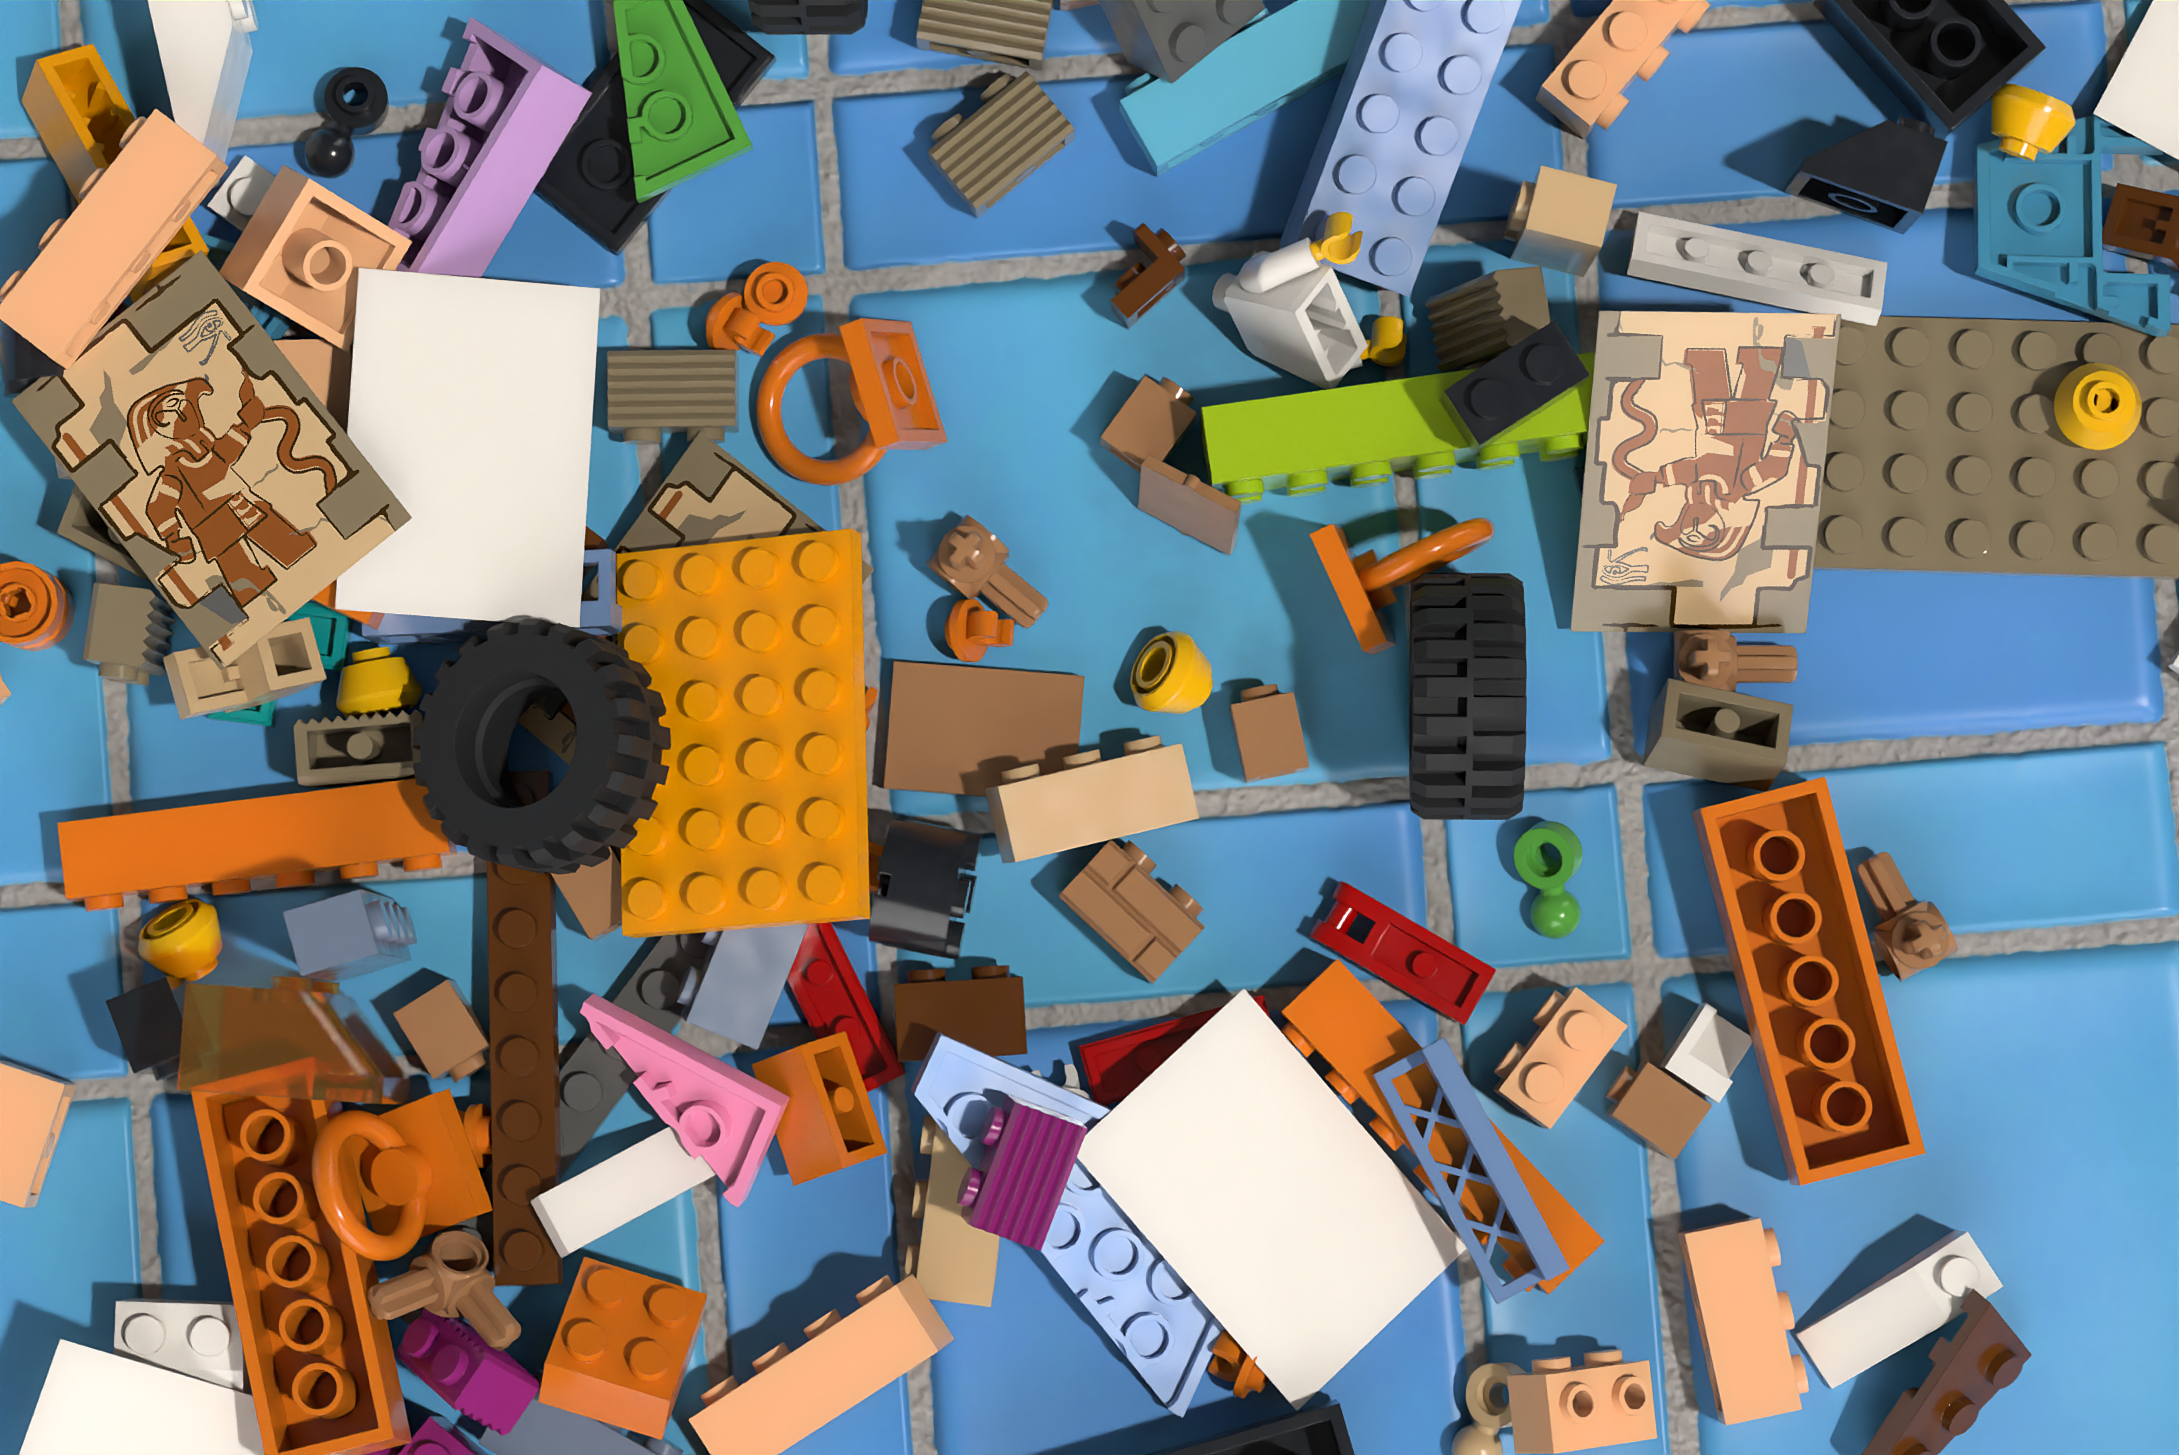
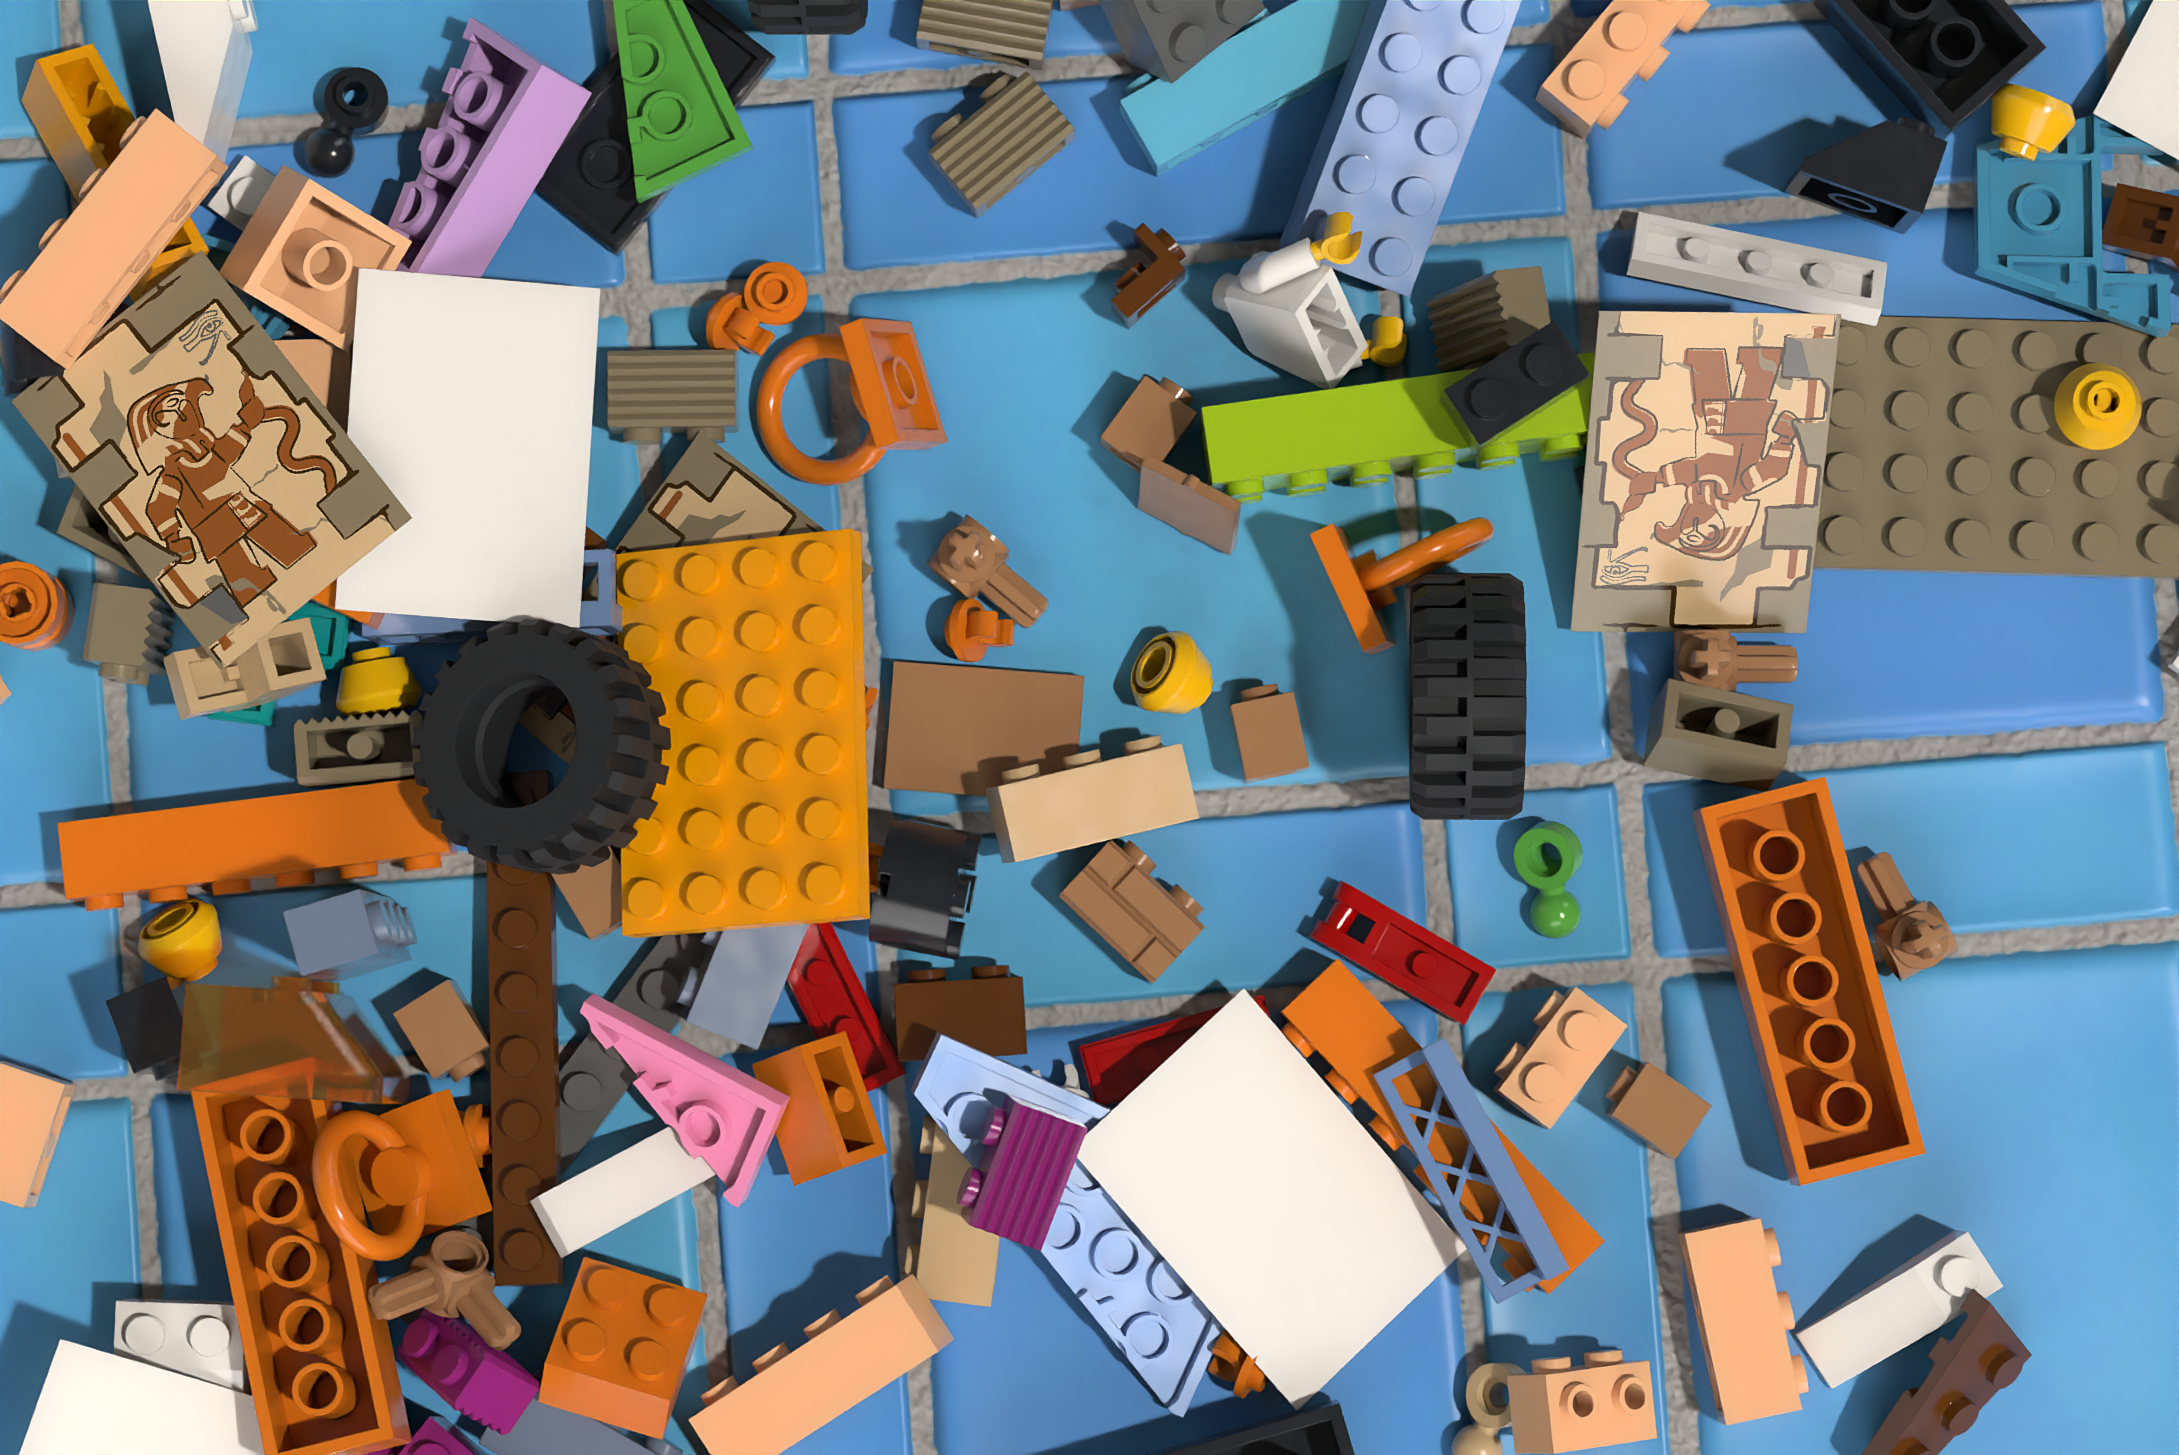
tan brick [1503,165,1617,277] -> none
white panel [1658,1003,1752,1103] -> none

